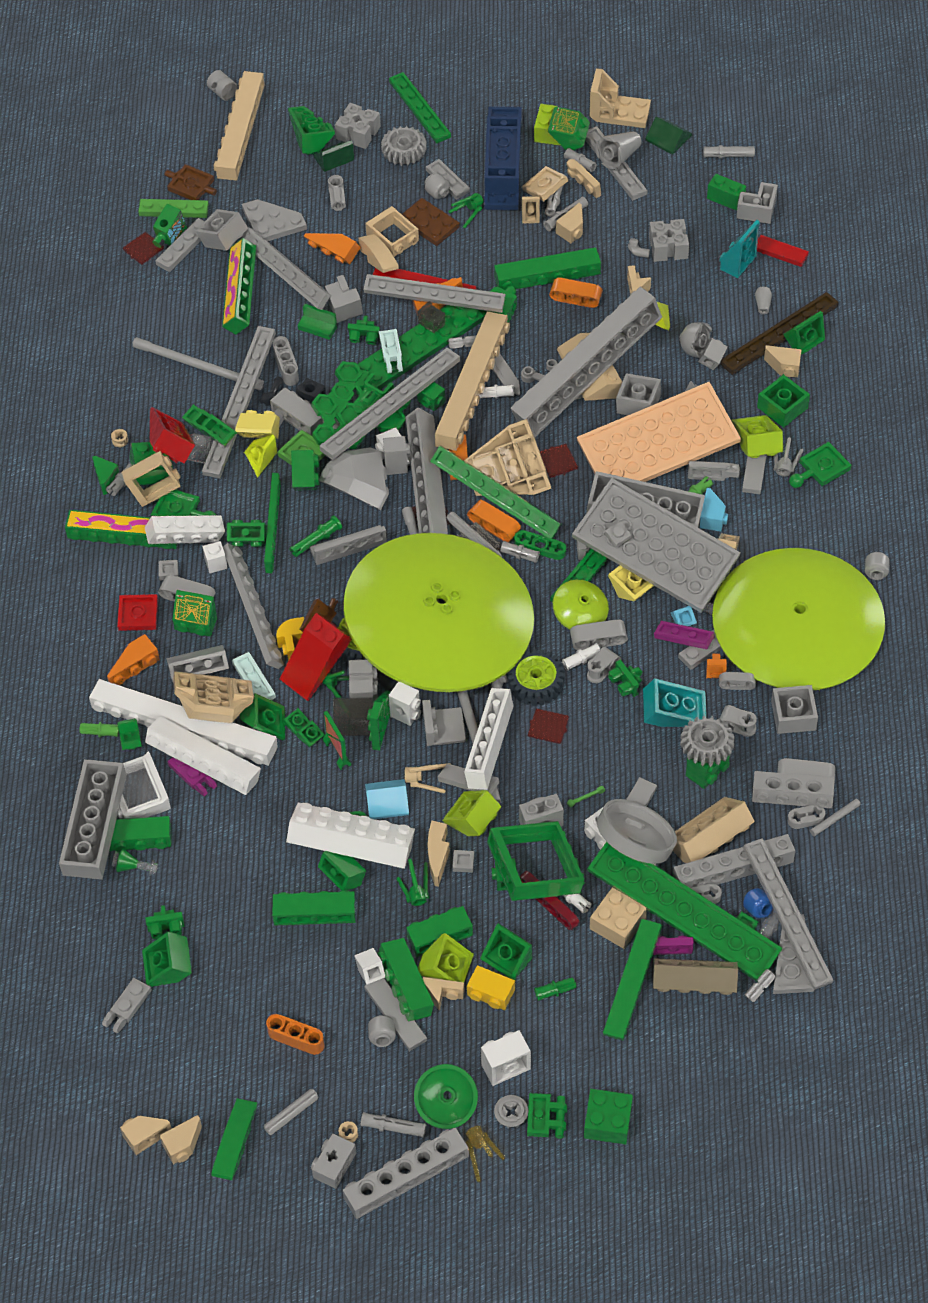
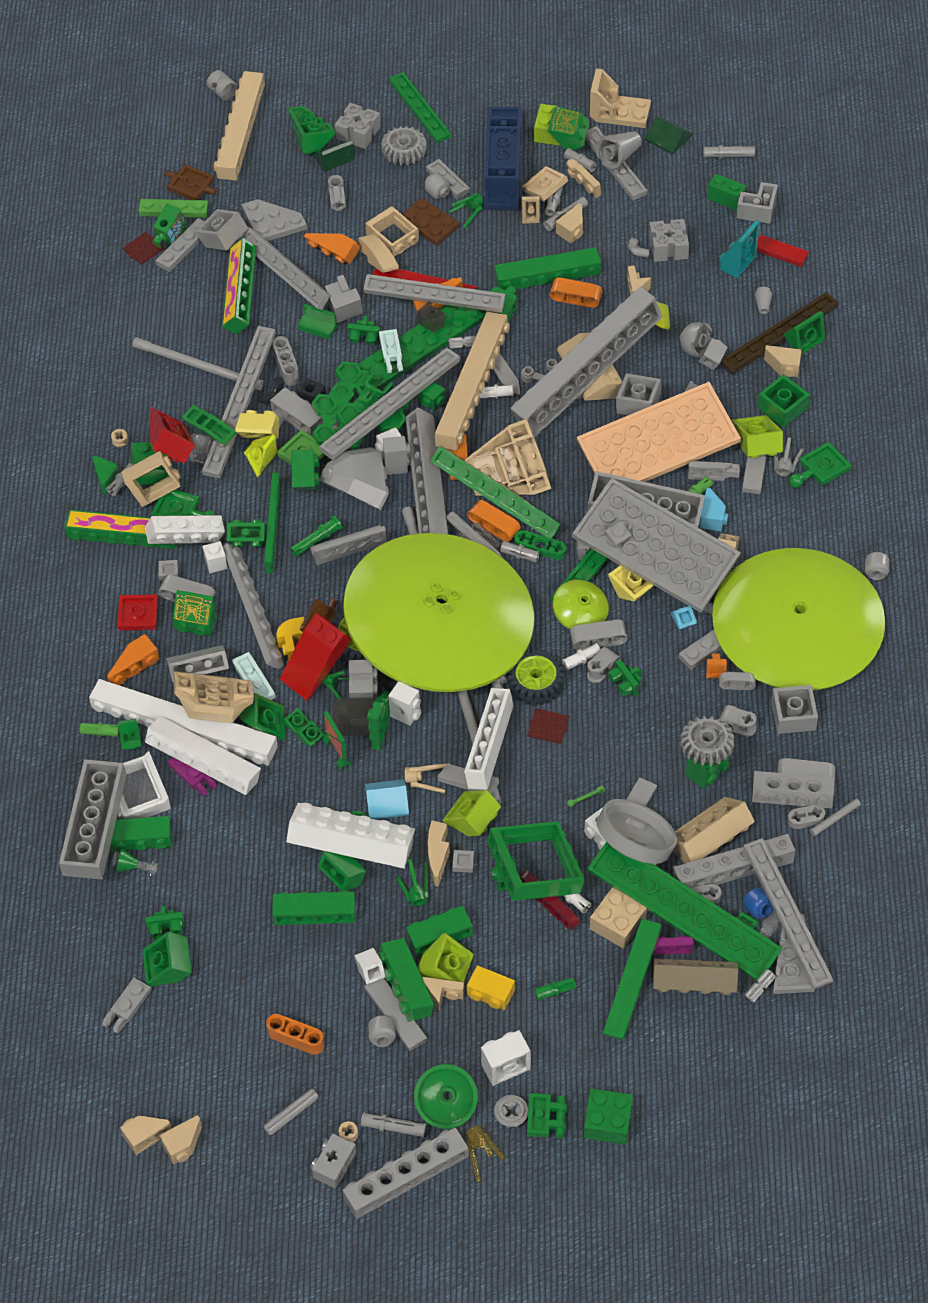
green slope [211,1098,257,1180] -> none
light grey bracket [422,700,466,746] -> none
green slope [480,923,532,980] -> none
light grey brick [519,794,564,827] -> none
clear red piece [540,443,578,478] -> none
teal slope [643,678,706,727] -> none
magenta tile [654,621,715,650] -> none

